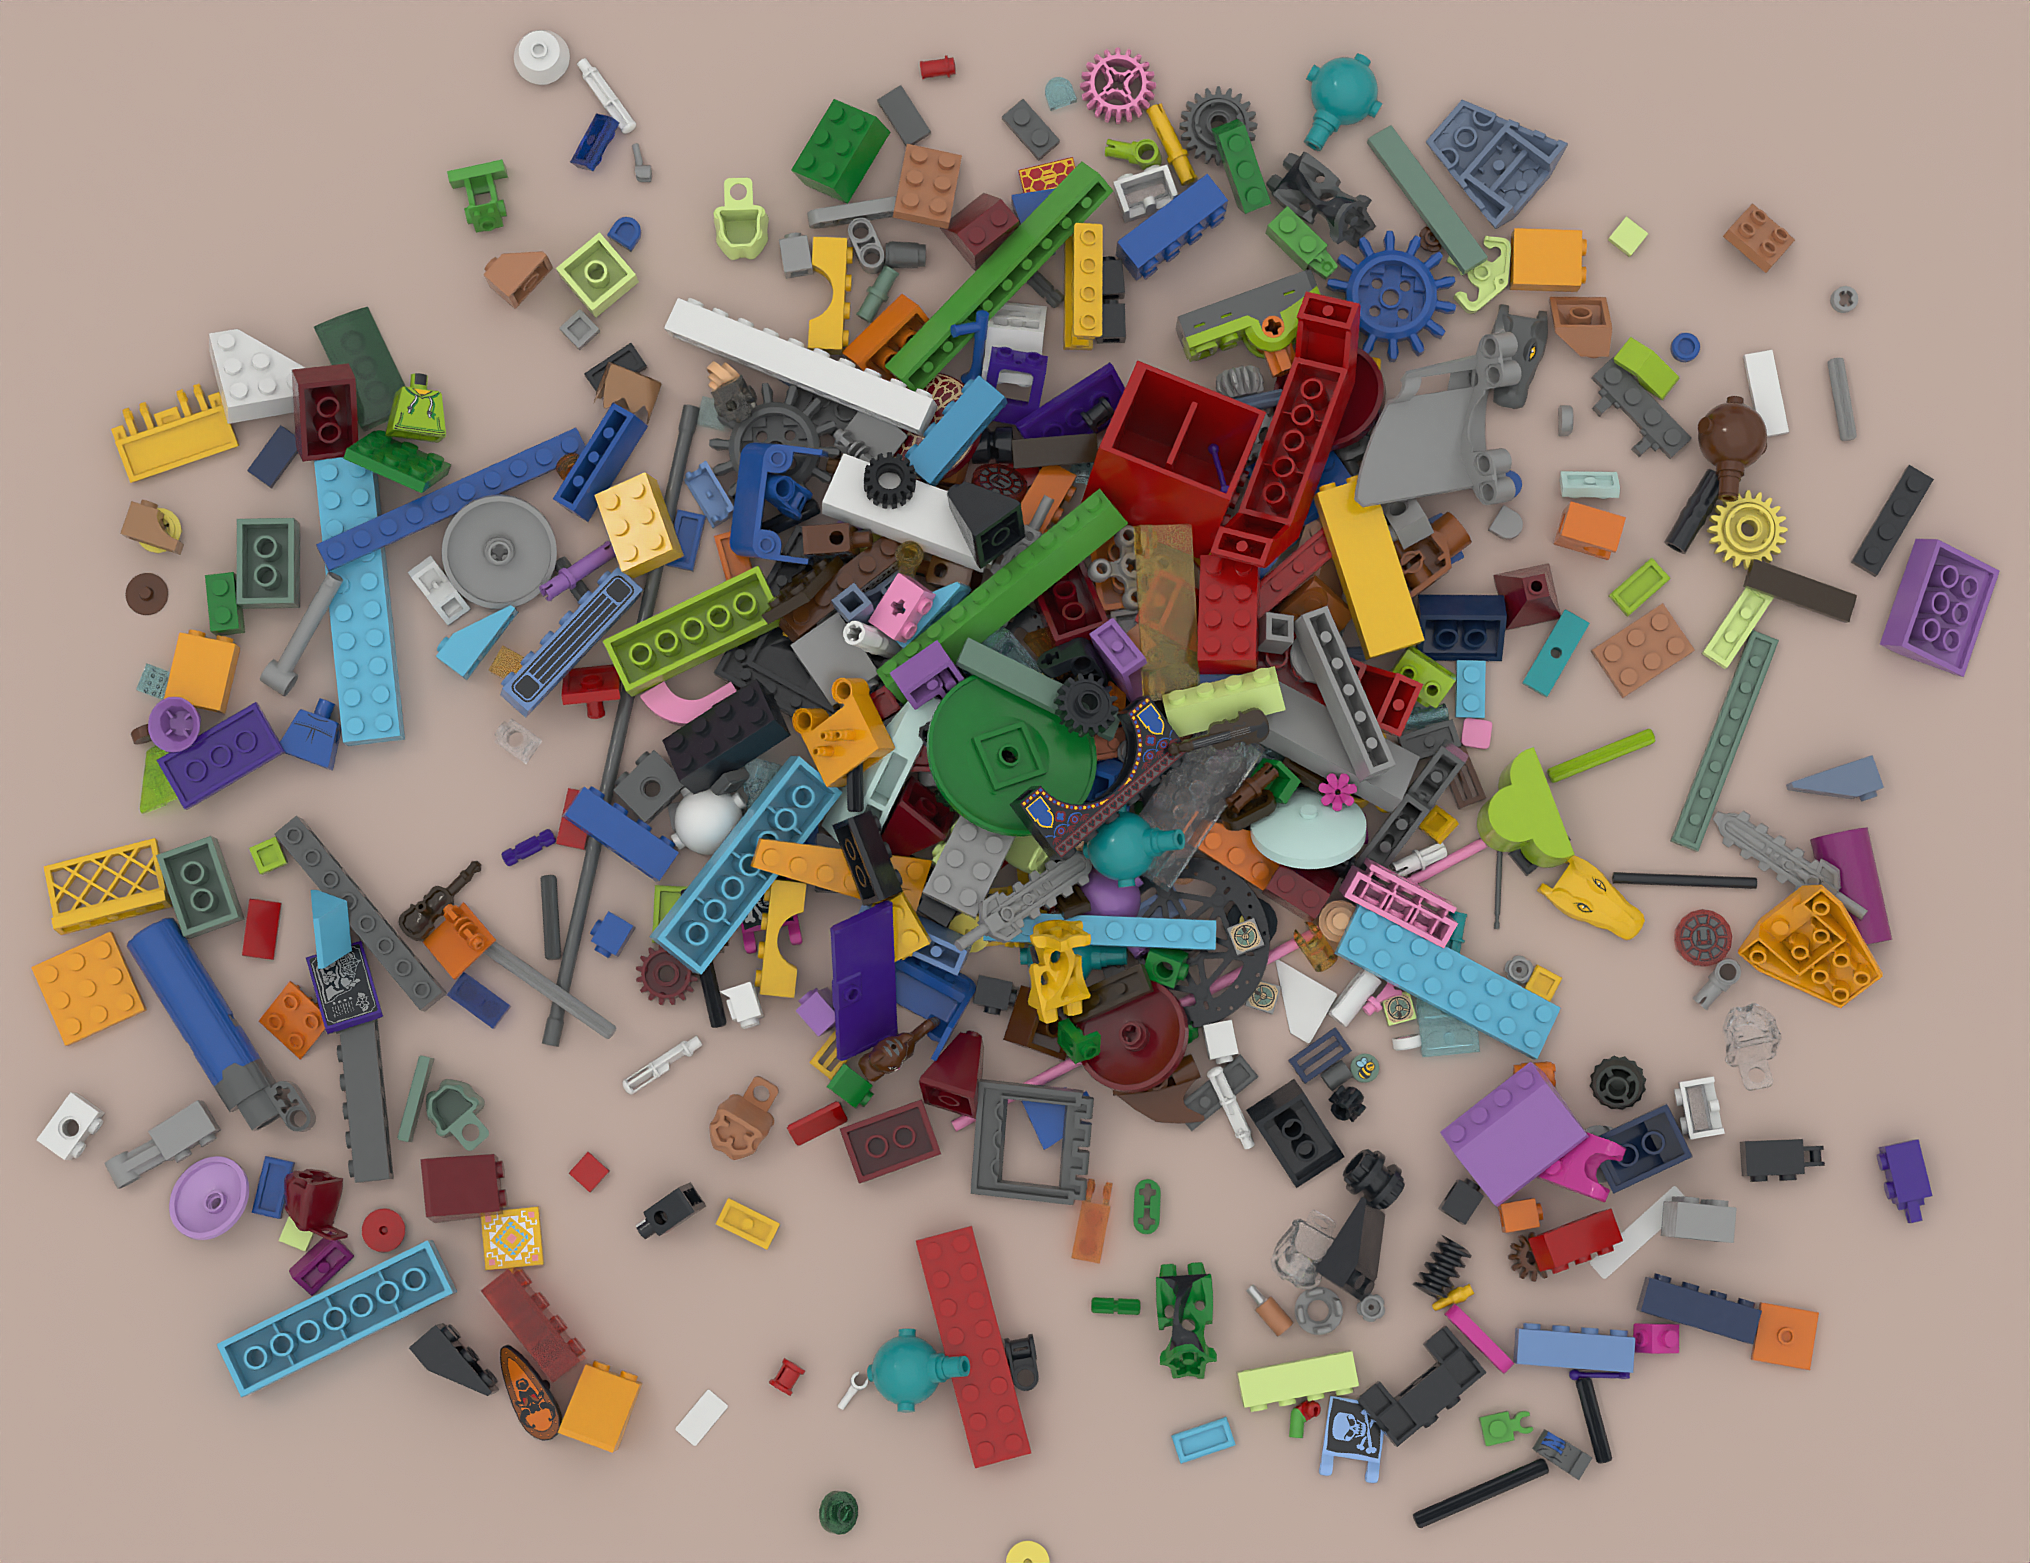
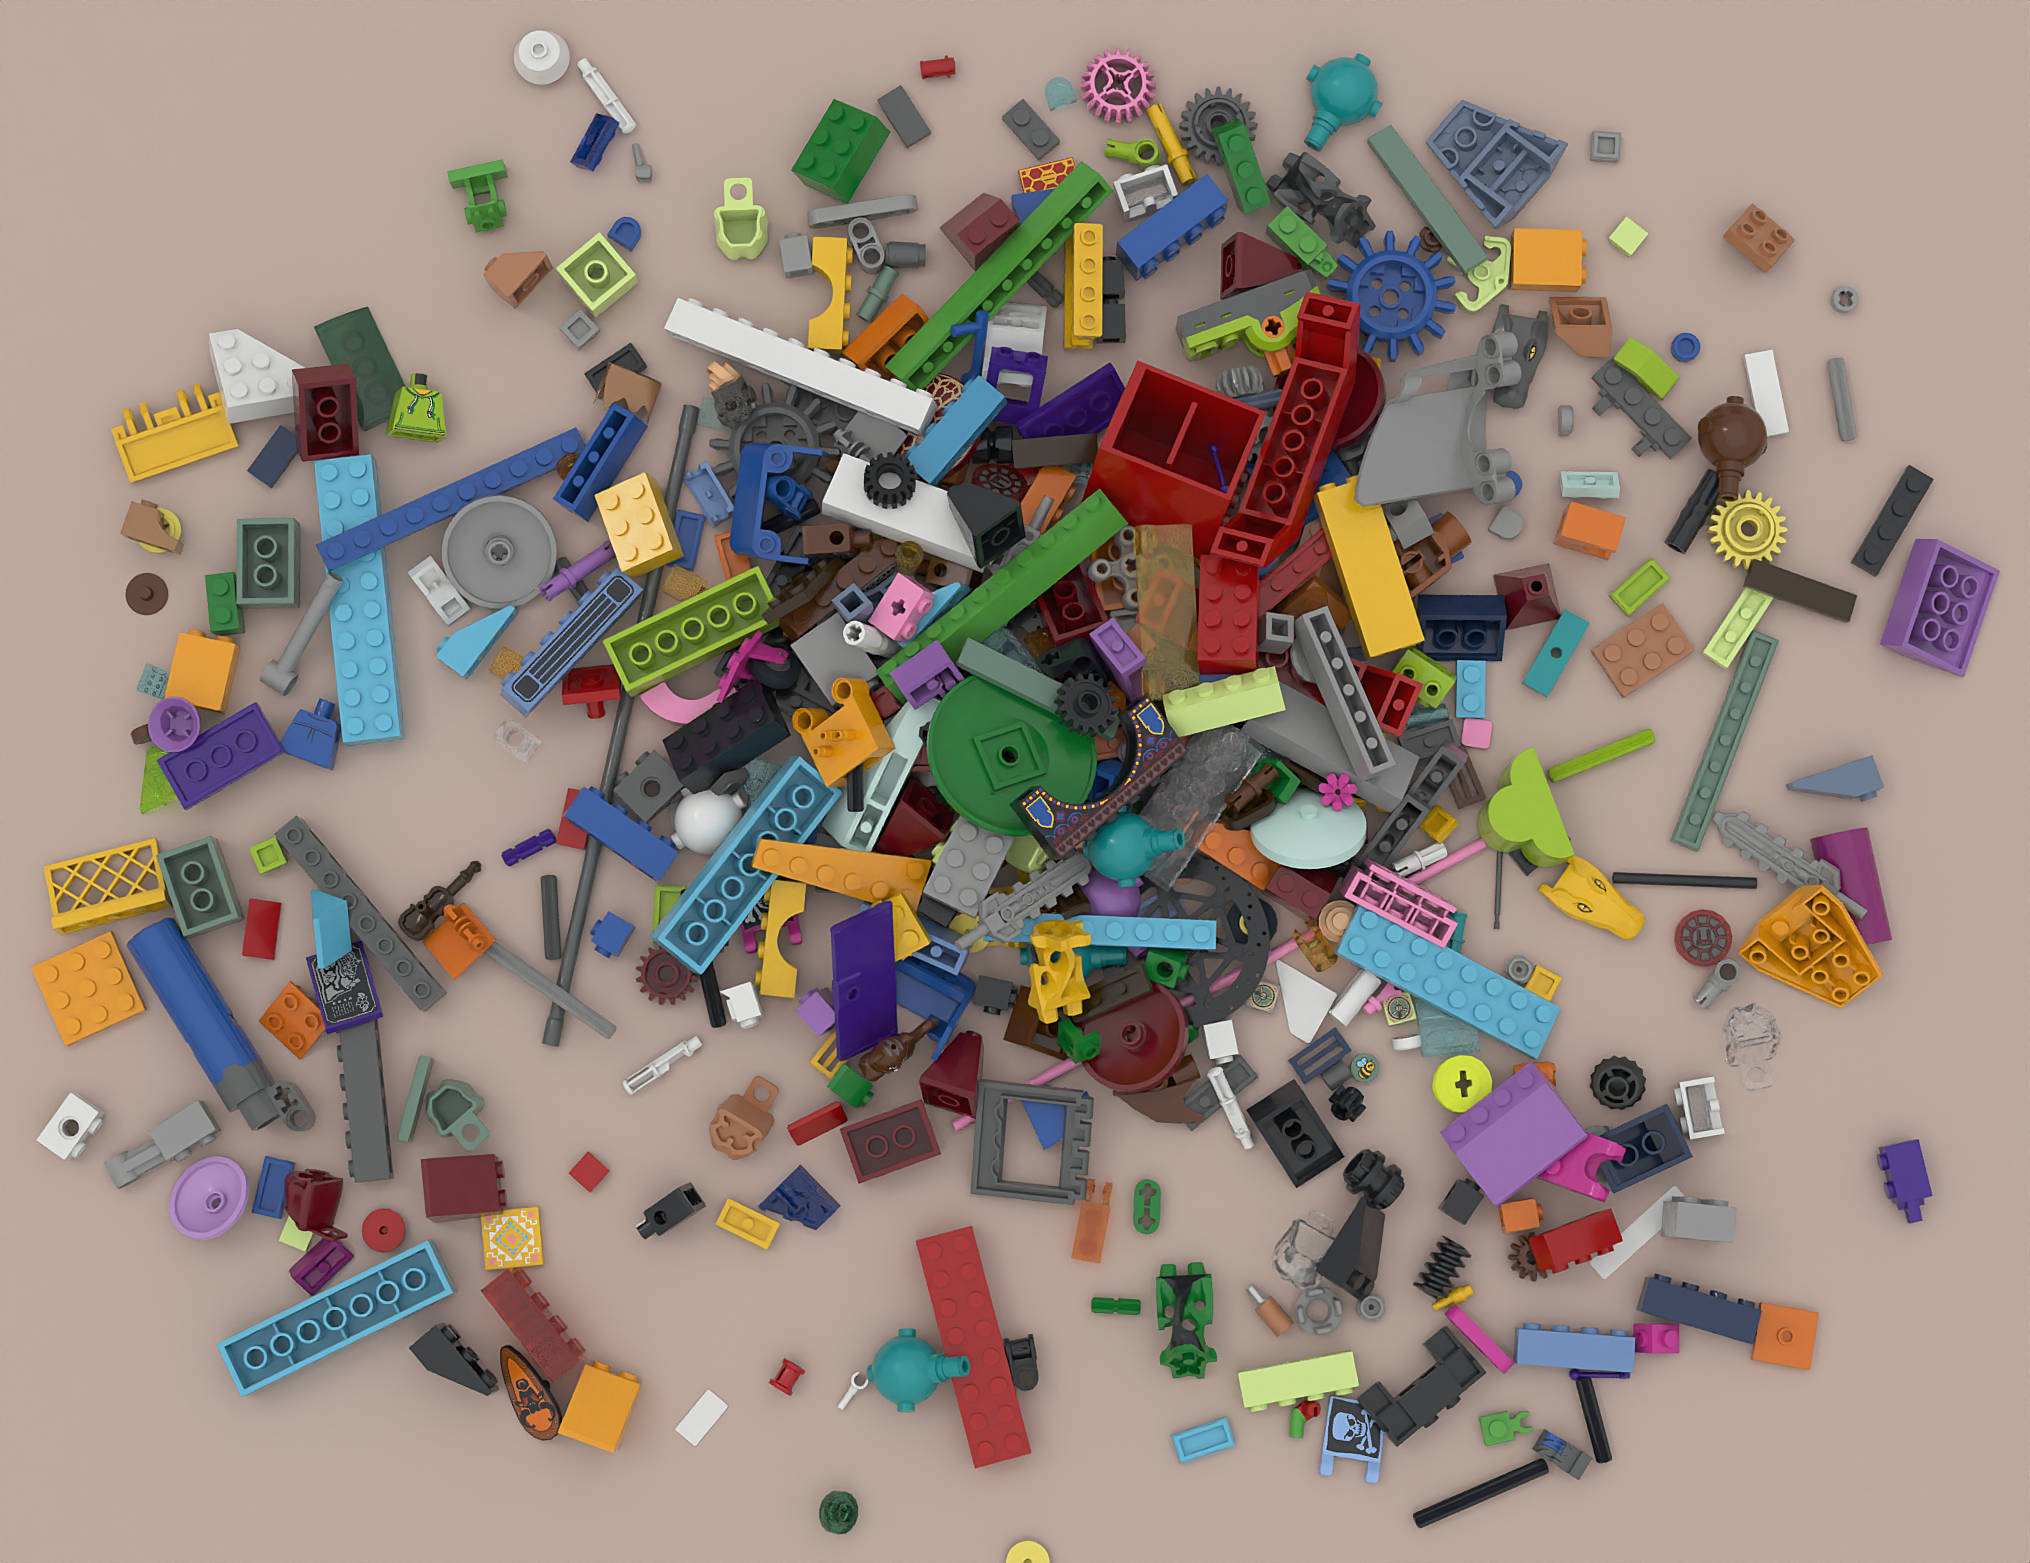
green plate [343,430,452,493] -> none
clear blue plate [447,972,511,1029] -> none
black slope [832,810,903,906] -> none
nougat plate [893,144,962,229] -> none
black bush [1080,396,1115,433] -> none
dark brown piece [1168,707,1269,757] -> none
tile [1227,918,1265,956] -> none
black brick [1740,1139,1825,1182] -> none
none -> clear yellow brick [662,564,708,602]
none -> plate [716,631,801,703]
none -> clear blue slope [758,1164,841,1230]
none -> dark red slope [1220,232,1302,300]
none -> neon yellow piece [1432,1055,1492,1113]
none -> light grey tile [1590,131,1621,163]

